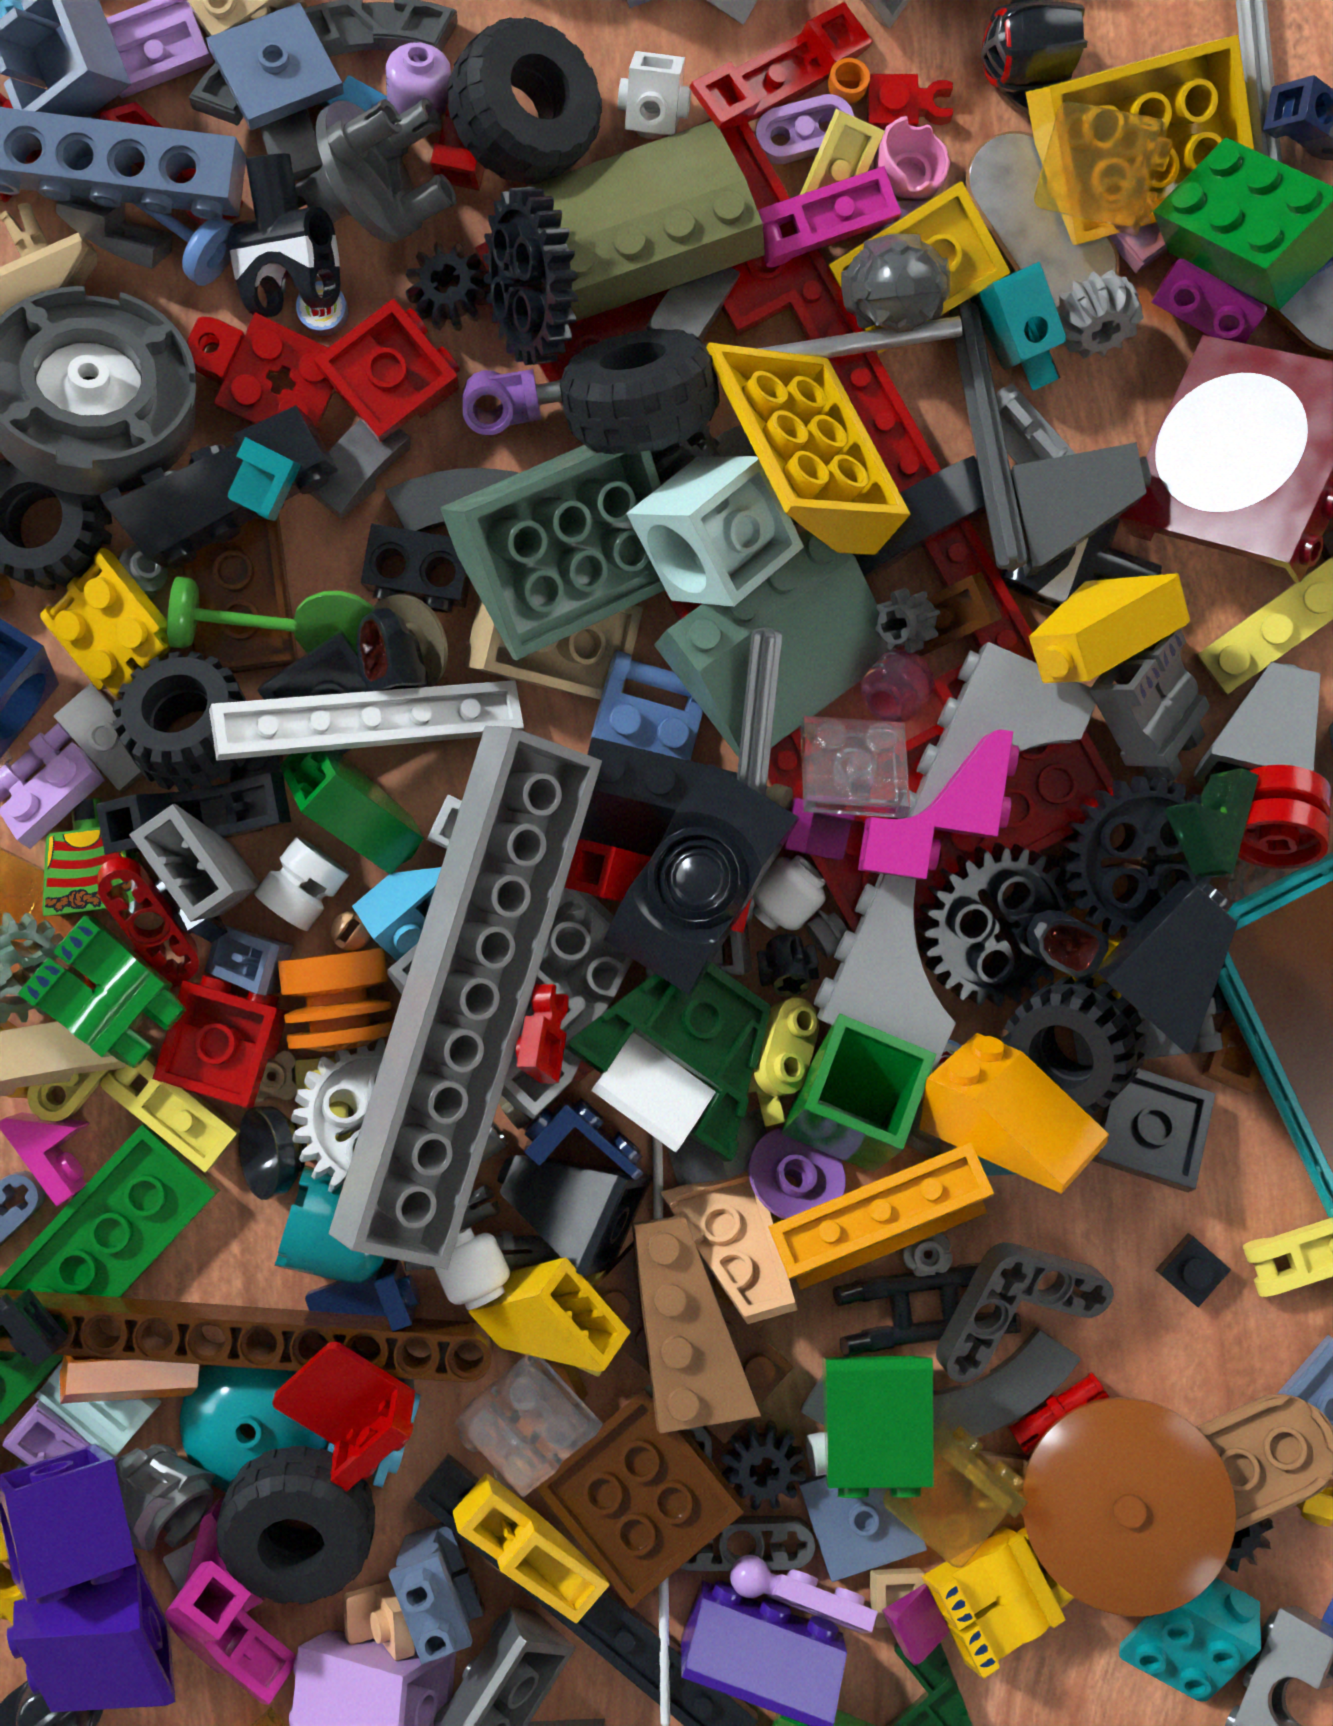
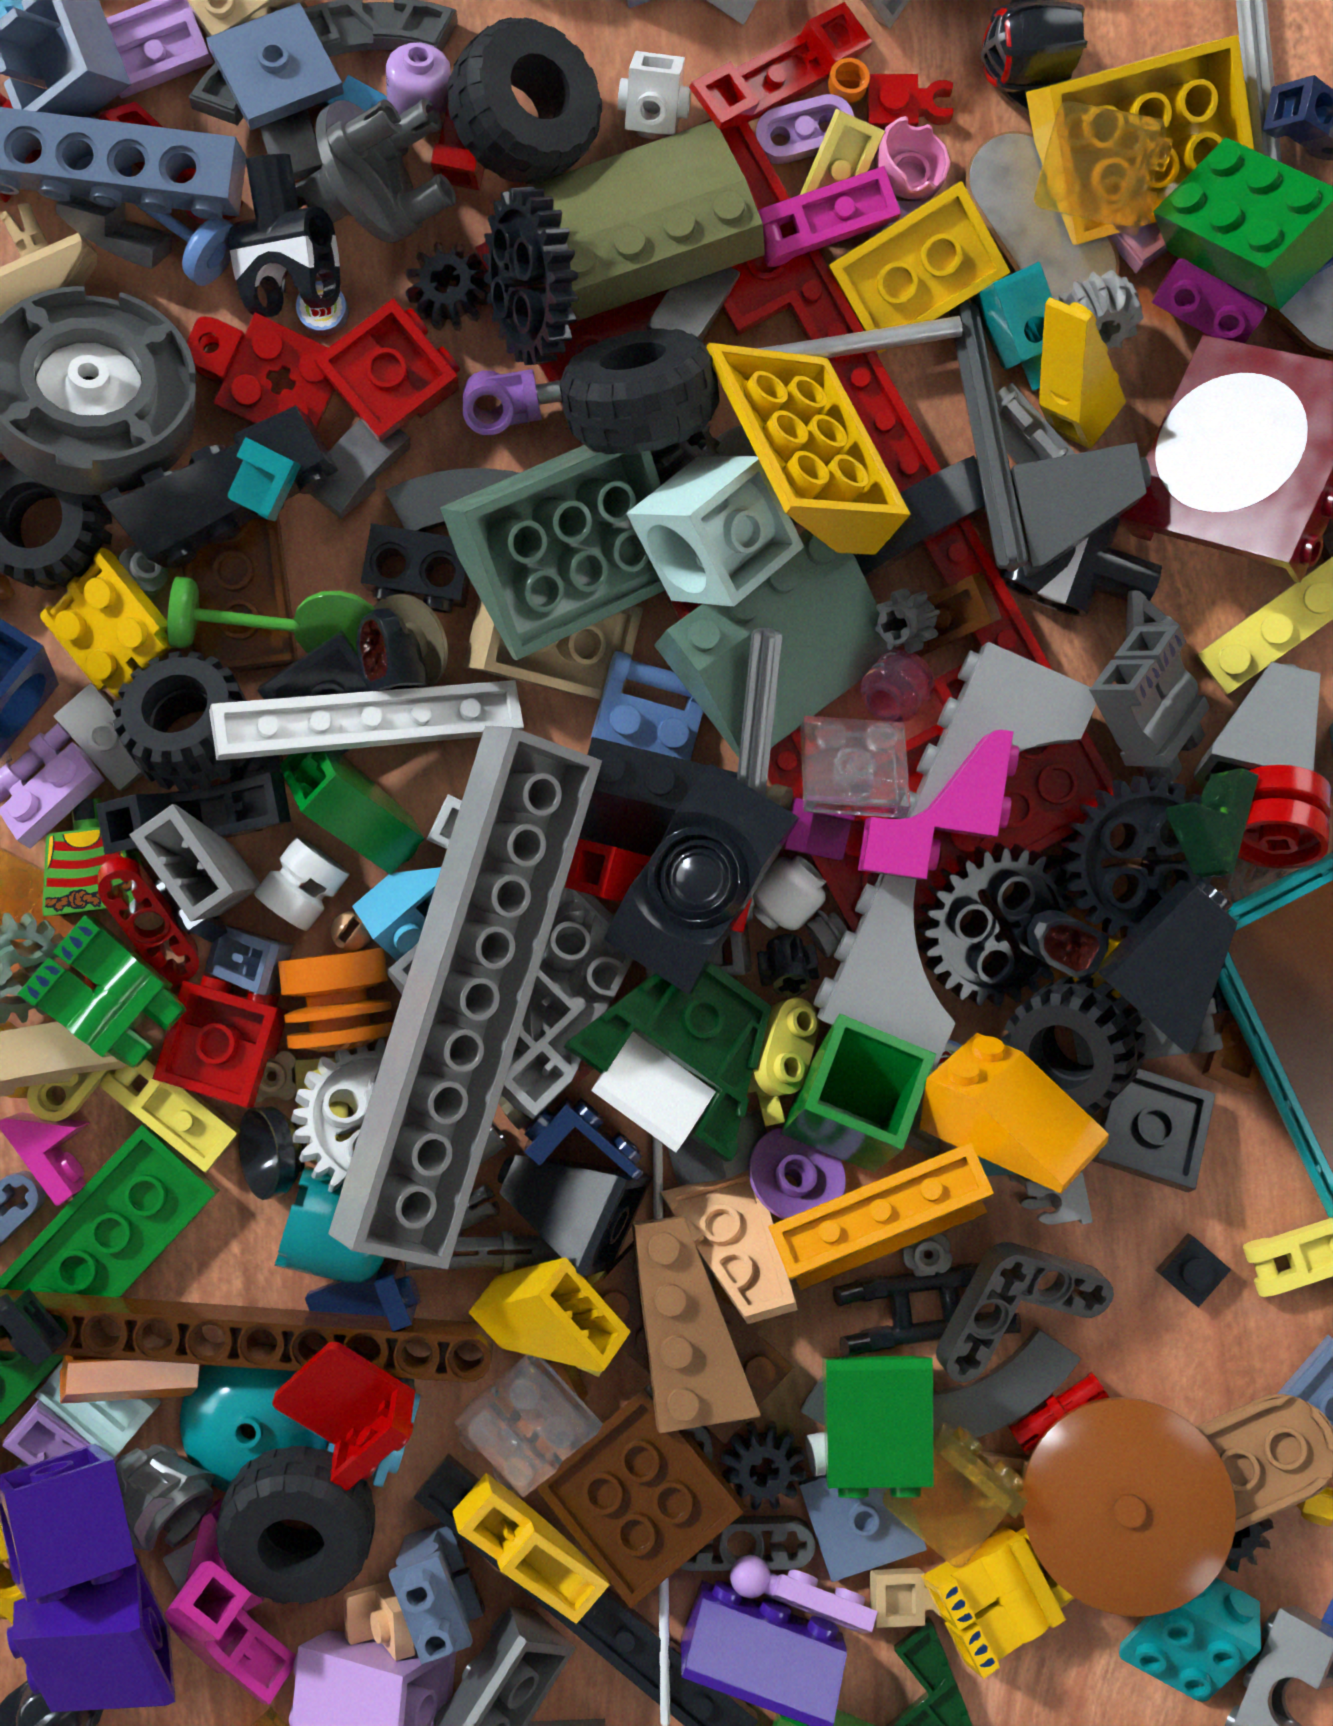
white head [434,1227,510,1310] -> none
red plate [516,984,569,1084] -> none
dark grey helmet [841,234,951,332] -> none
magenta slope [882,1584,950,1666] -> none
yellow slope [1029,573,1190,683] -> none
none -> light grey hinge [1009,1171,1093,1225]
none -> yellow slope [1039,297,1126,449]

